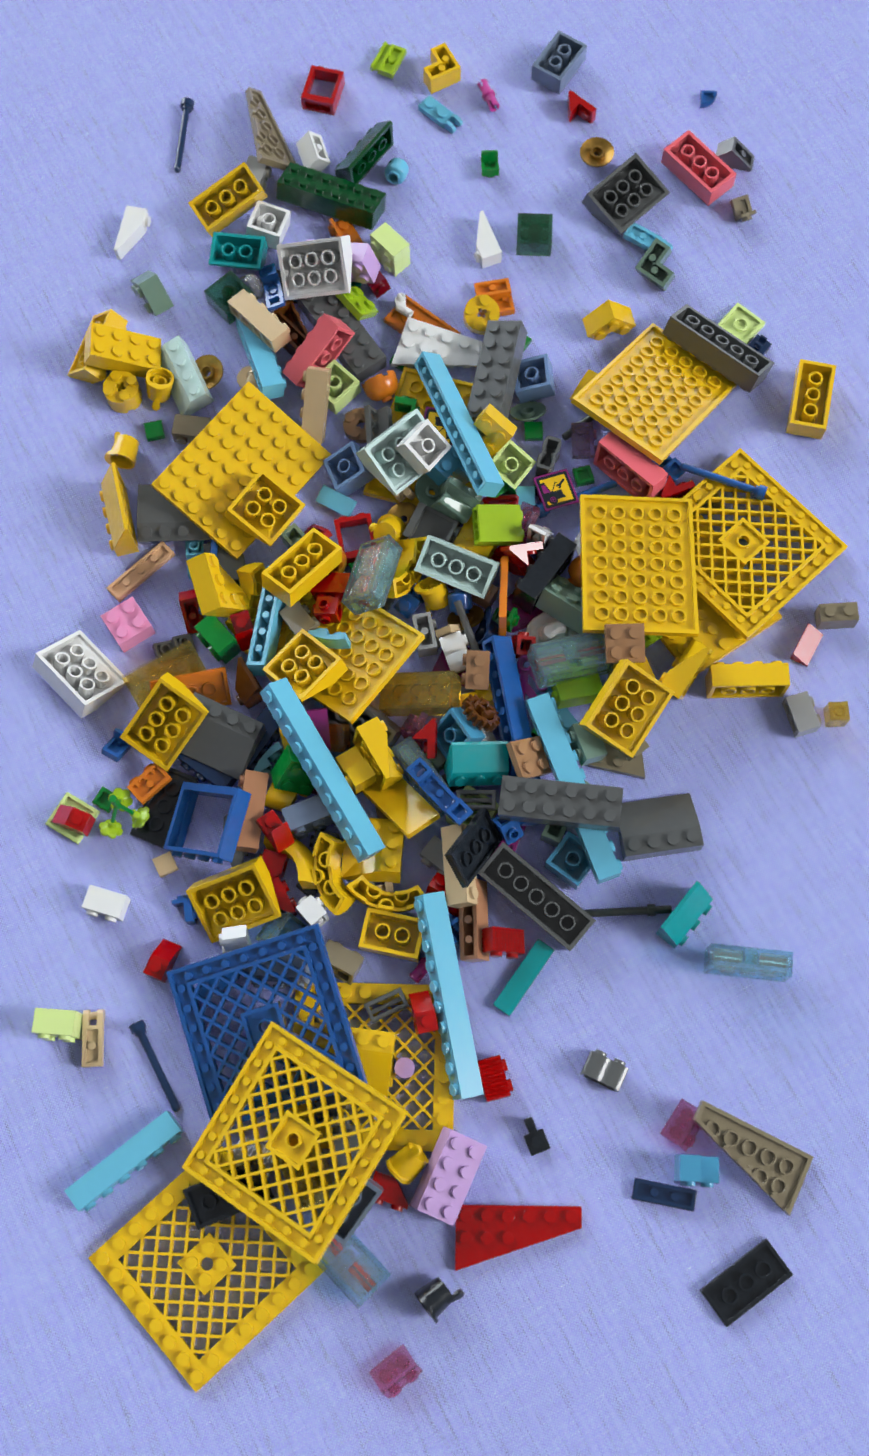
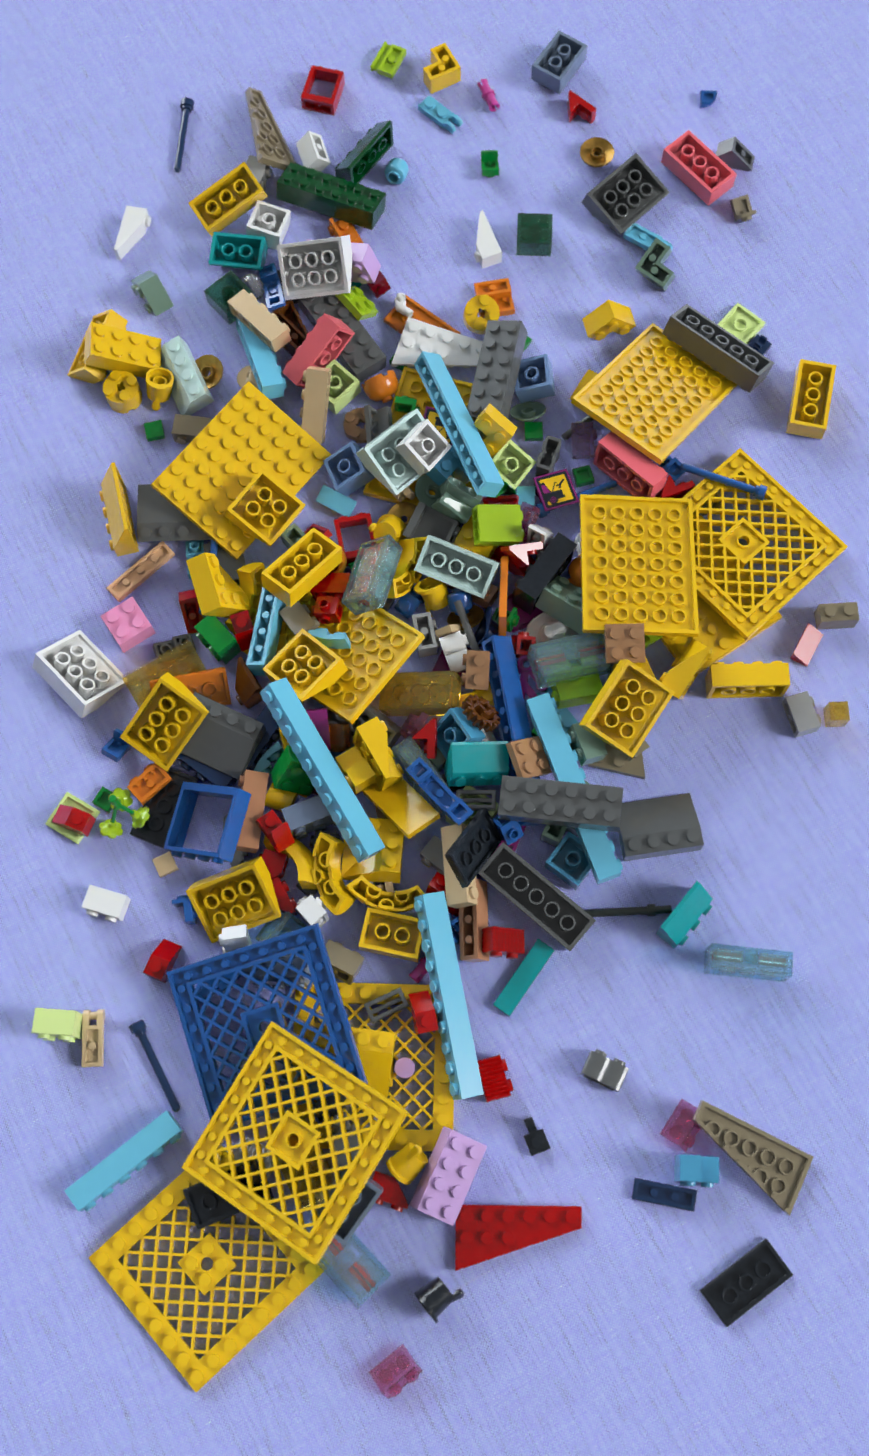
yellow hat [104,432,139,469] -> none
yellowish green brick [370,222,410,277] -> none

